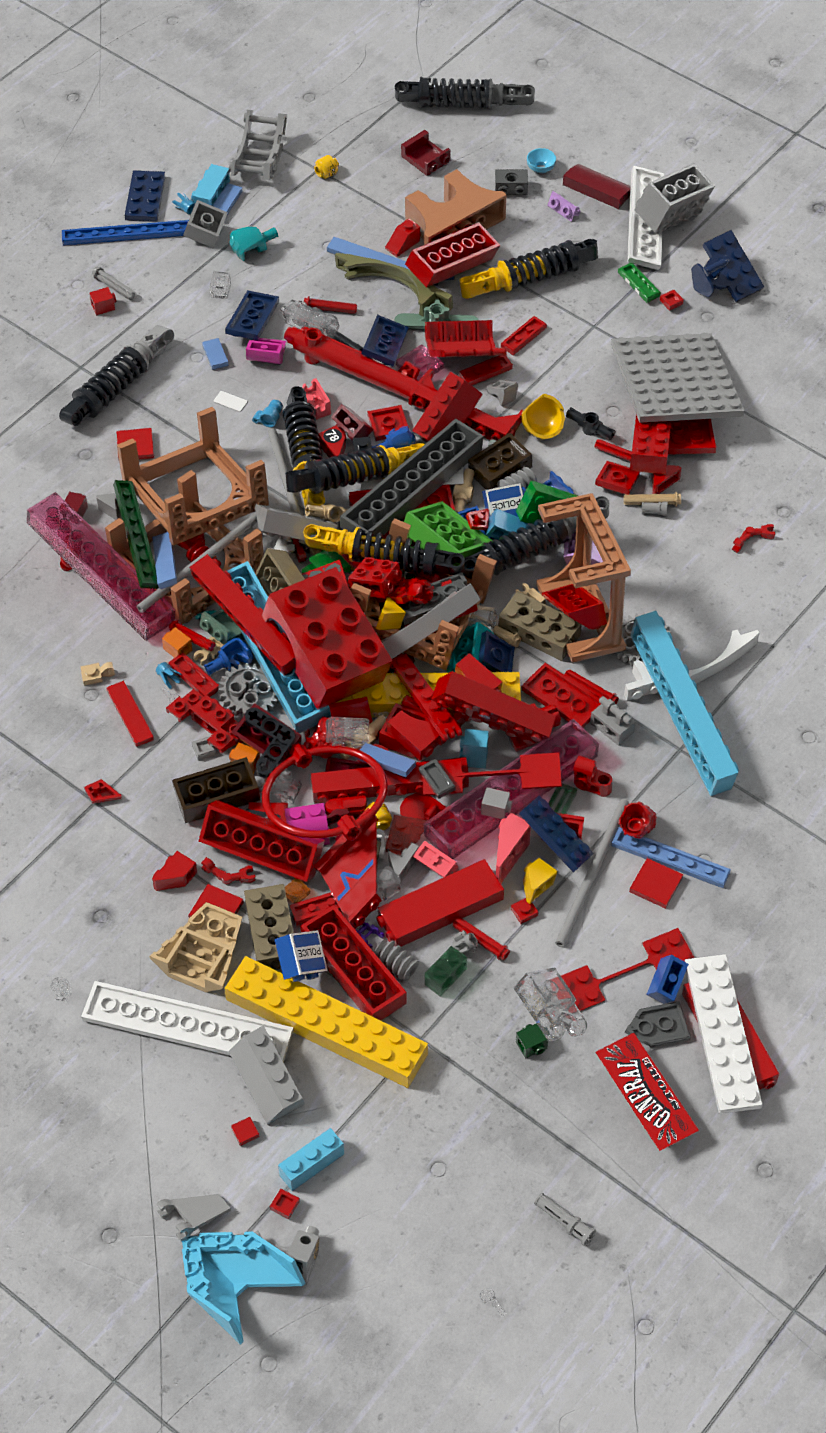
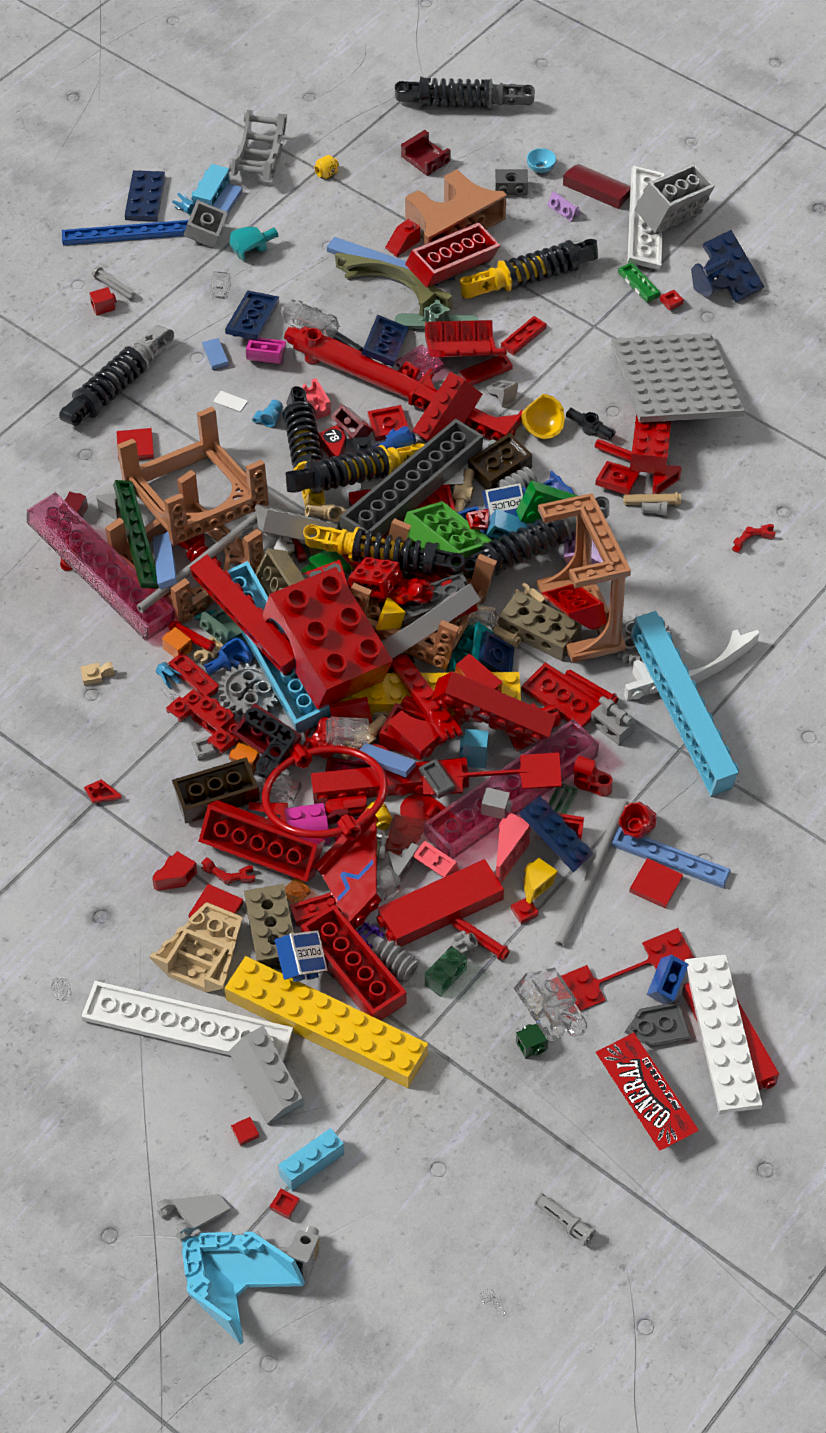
red tile [106,680,154,747] -> none
light grey piece [268,428,311,554] -> none
red axle [303,296,357,314] -> none
red plate [668,418,716,454] -> none

